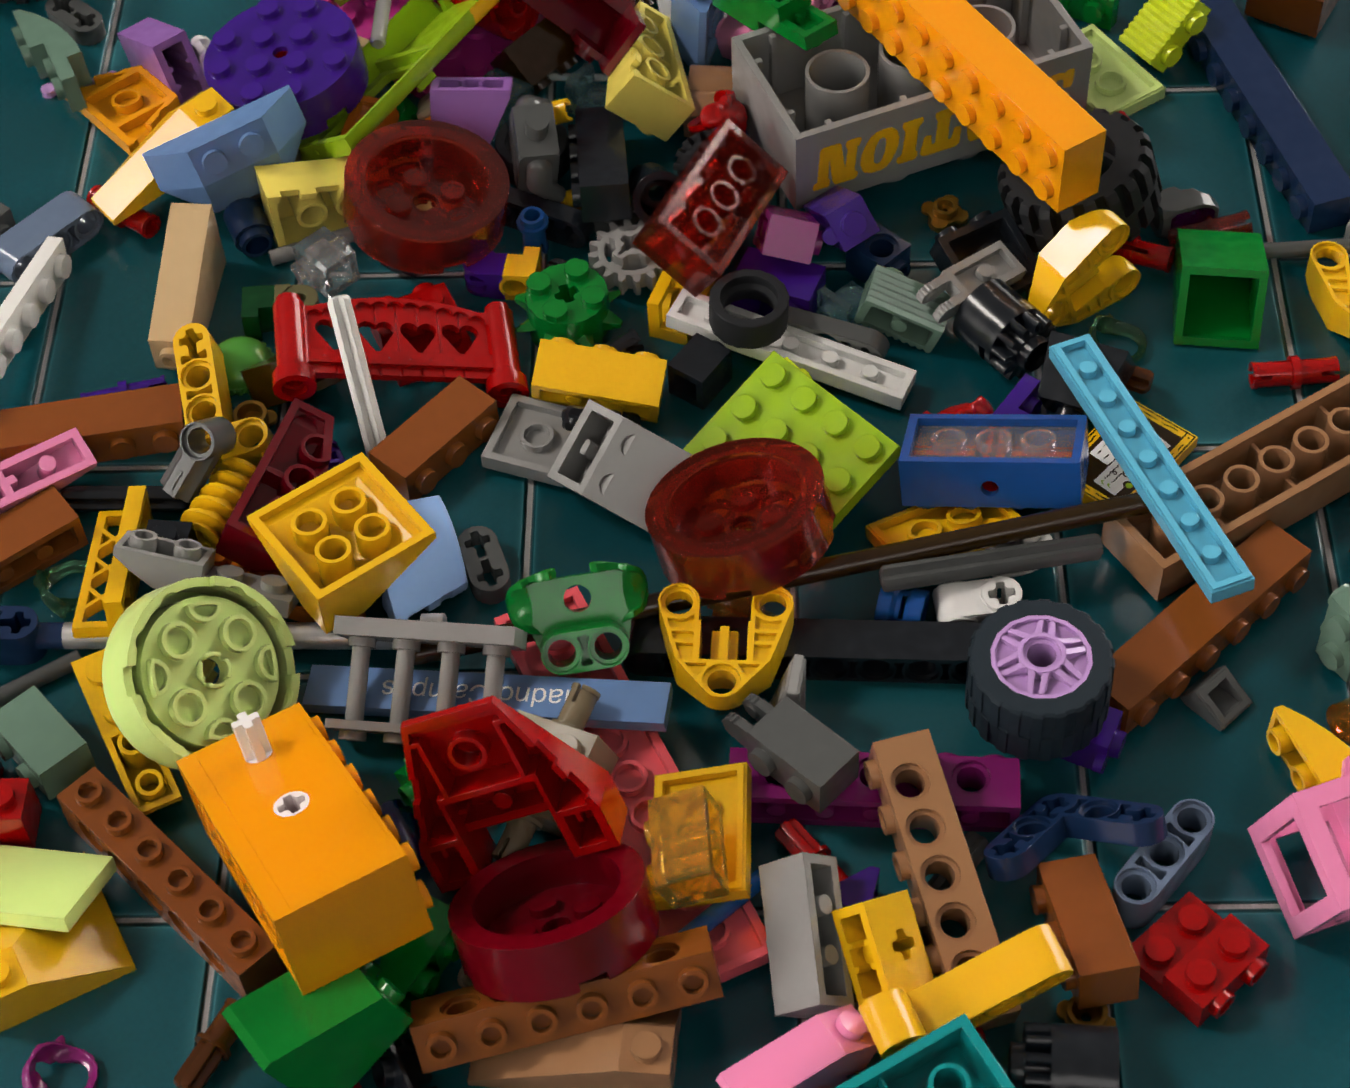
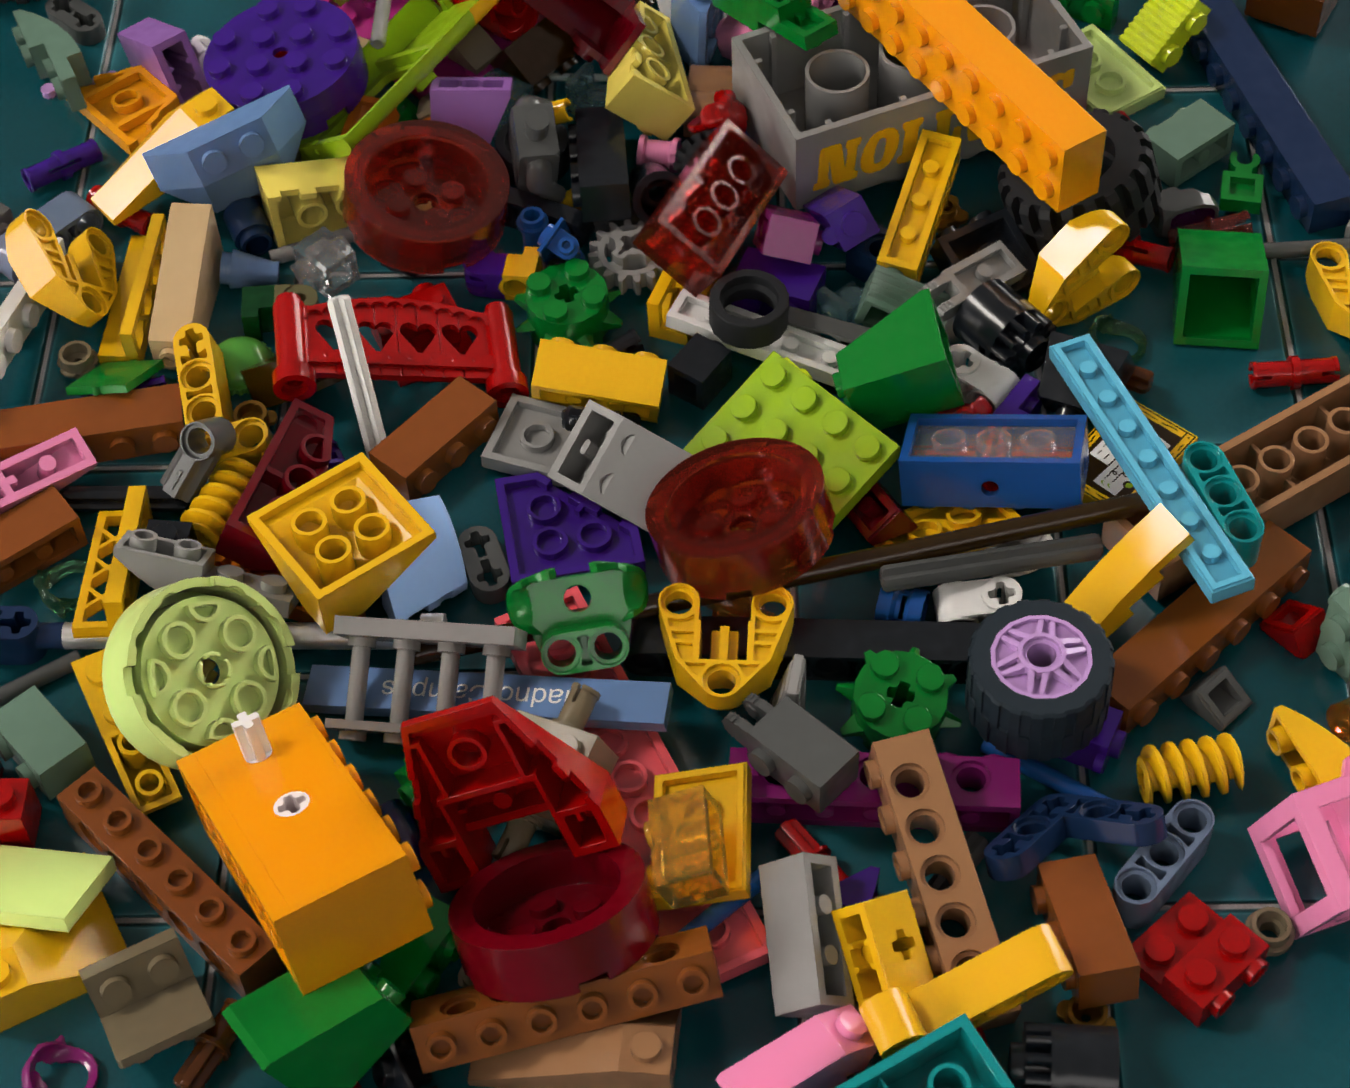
none -> yellow connector [5,208,118,327]
none -> dark purple pin [20,138,103,192]
none -> dark tan plate [57,340,99,379]
none -> green piece [65,359,164,396]
none -> dark tan bracket [79,927,216,1069]
none -> yellow fence [97,213,167,364]
none -> medium blue cone [219,248,280,289]
none -> dark tan slope [448,23,502,75]
none -> dark purple plate [494,472,646,585]
none -> blue hinge [537,217,586,266]
none -> bright pink bush [636,134,681,173]
none -> green slope [832,288,965,430]
none -> green brick [835,647,962,750]
none -> dark red slope [847,481,918,546]
none -> yellow fence [876,129,962,282]
none -> white piece [950,344,1020,413]
none -> blue bar [980,740,1112,799]
none -> yellow slope [1063,502,1195,637]
none -> yellow piece [1136,732,1244,804]
none -> sand green brick [1145,98,1236,187]
none -> teal beam [1181,441,1265,568]
none -> green plate [1219,151,1264,215]
none -> dark tan plate [1245,907,1295,956]
none -> red slope [1259,599,1326,659]

